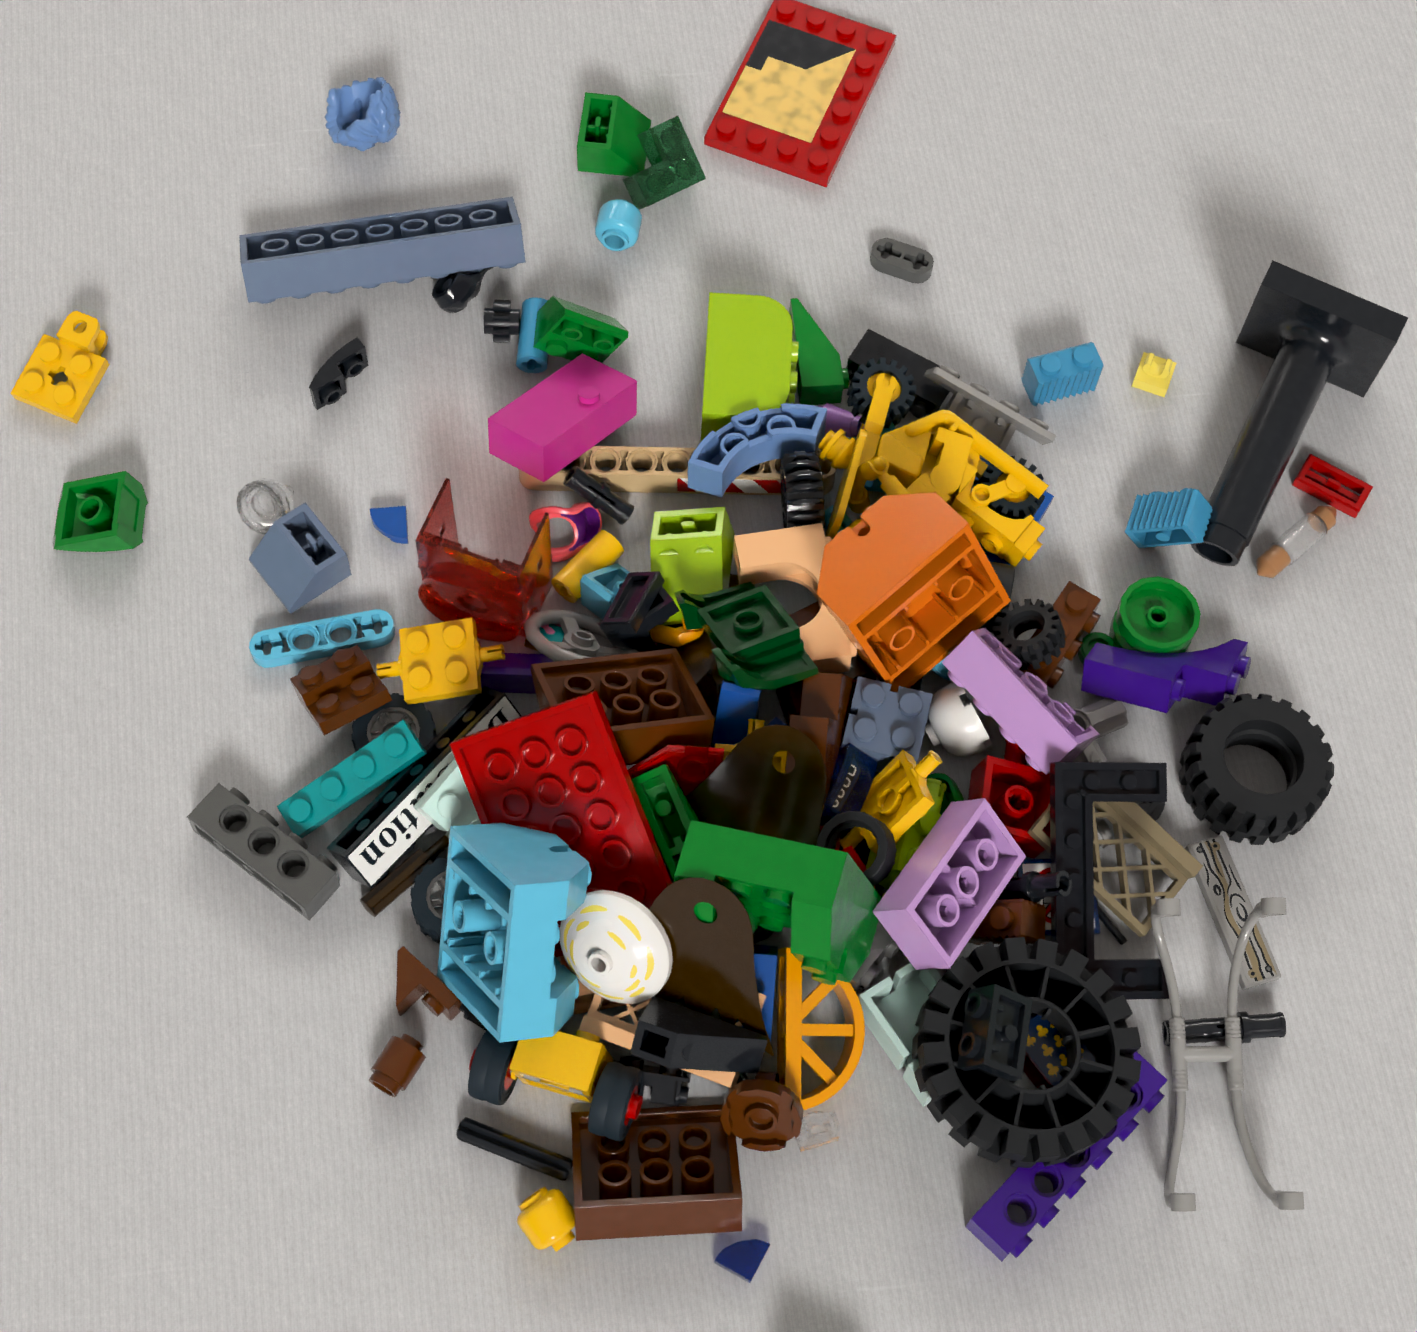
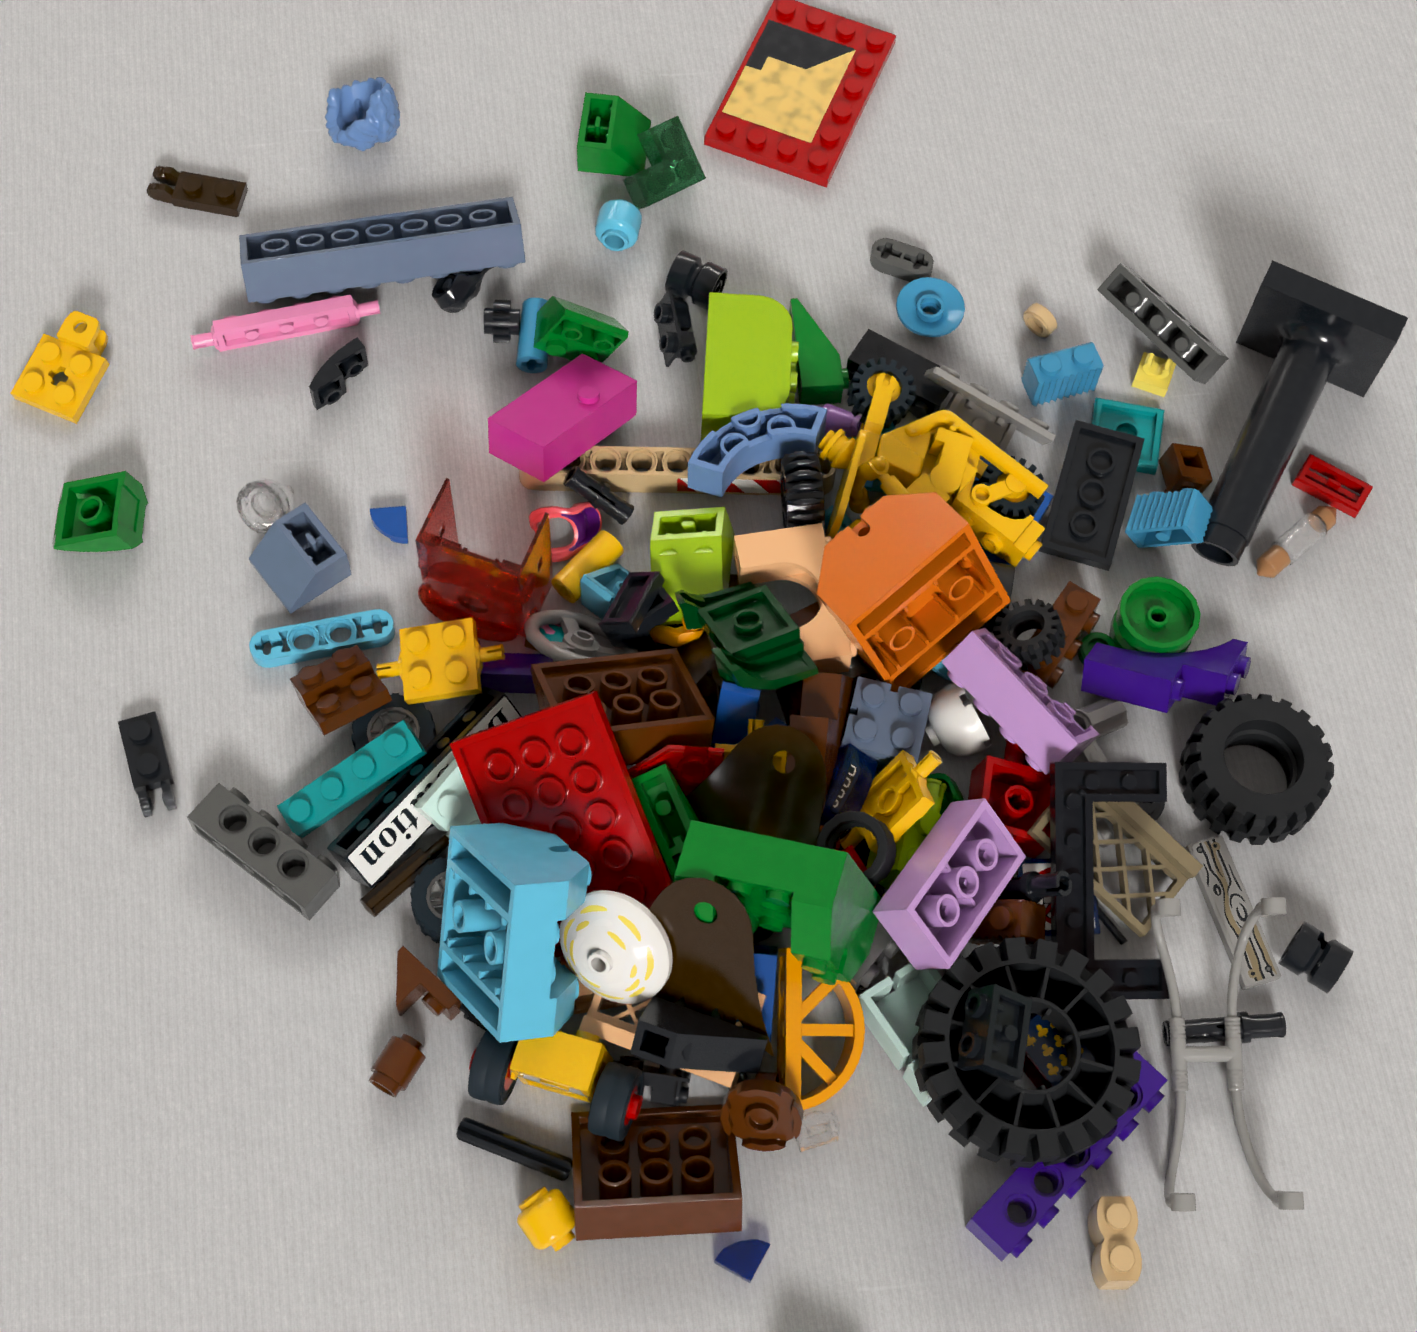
none -> black hinge [118,711,177,817]
none -> dark brown hinge [146,166,248,217]
none -> bright pink plate [190,295,380,352]
none -> black hinge [654,289,697,367]
none -> black wheel [665,250,728,310]
none -> dark azure dish [896,277,965,337]
none -> tan tile [1023,303,1057,338]
none -> black plate [1039,420,1145,571]
none -> tan brick [1088,1196,1142,1290]
none -> teal tile [1091,397,1165,475]
none -> dark grey brick [1097,263,1229,384]
none -> reddish brown brick [1159,443,1213,494]
none -> black wheel [1278,921,1354,994]

